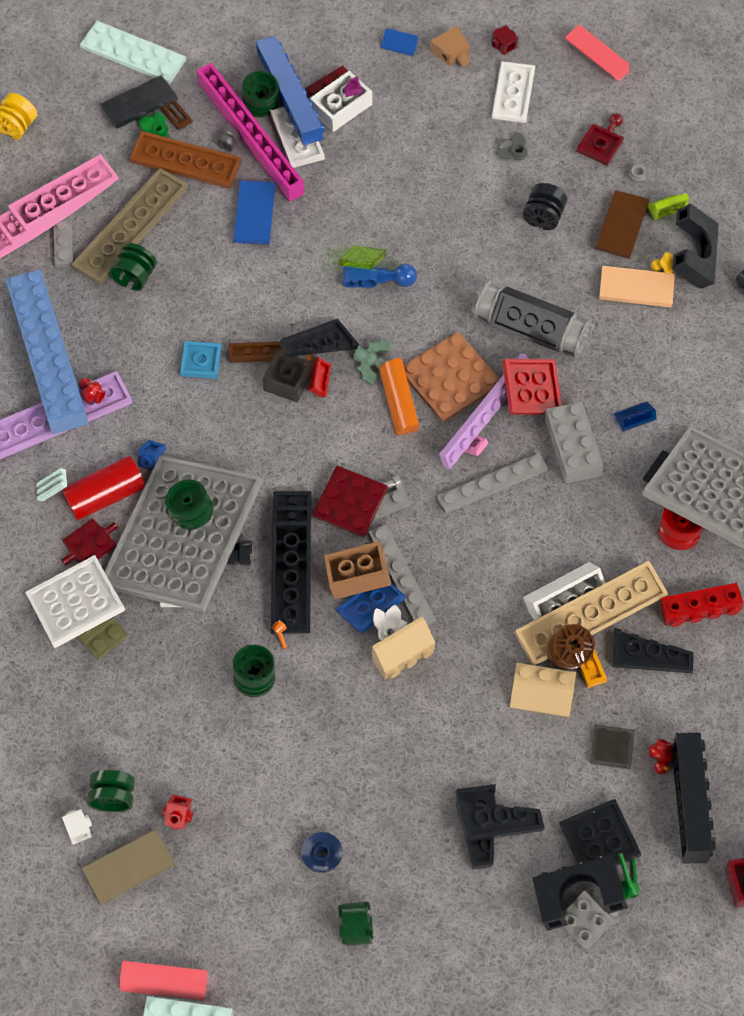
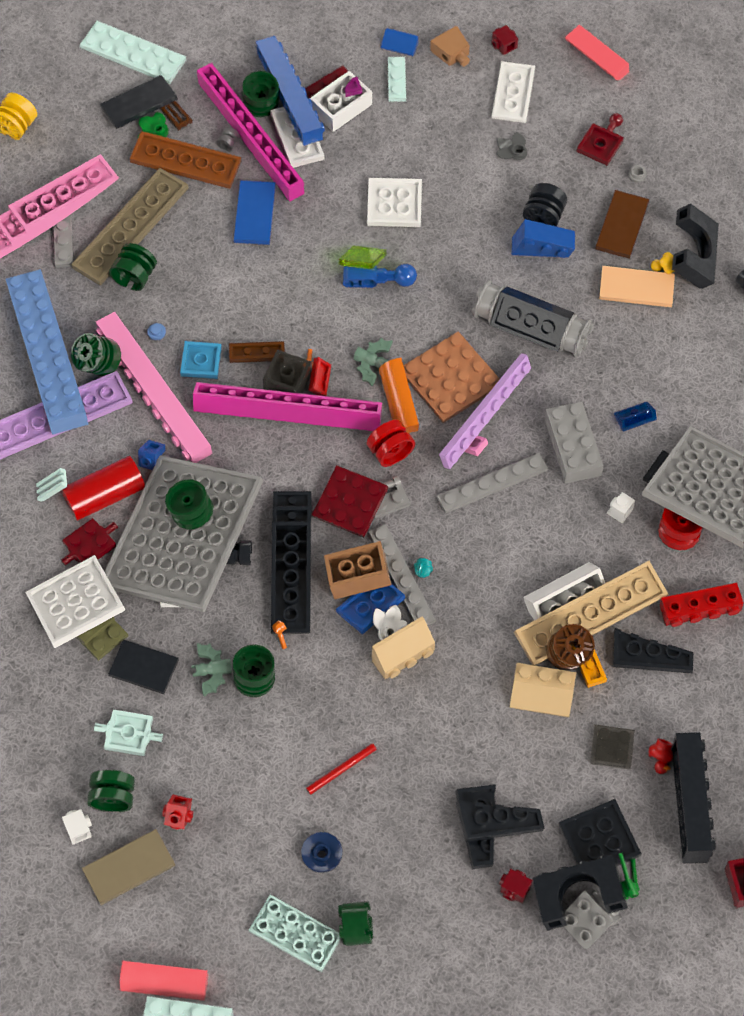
red animal [79,378,106,404] -> none
black wing [279,318,359,357] -> none
plate [502,359,562,415] -> none
lime bracket [647,193,690,220] -> none
none -> dark green wheel [71,333,121,376]
none -> light aqua plate [94,710,163,756]
none -> bright pink brick [95,312,212,463]
none -> black tile [108,640,179,694]
none -> medium blue plate [147,323,166,340]
none -> sand green animal [192,643,232,697]
none -> dark pink brick [193,382,382,431]
none -> light aqua tile [249,895,341,972]
none -> red bar [306,743,377,795]
none -> red wheel [366,419,416,467]
none -> white plate [367,178,422,227]
none -> light aqua plate [388,57,406,102]
none -> teal plate [414,558,433,578]
none -> dark red brick [499,869,533,904]
none -> blue wedge [512,219,575,258]
none -> white brick [606,492,635,523]

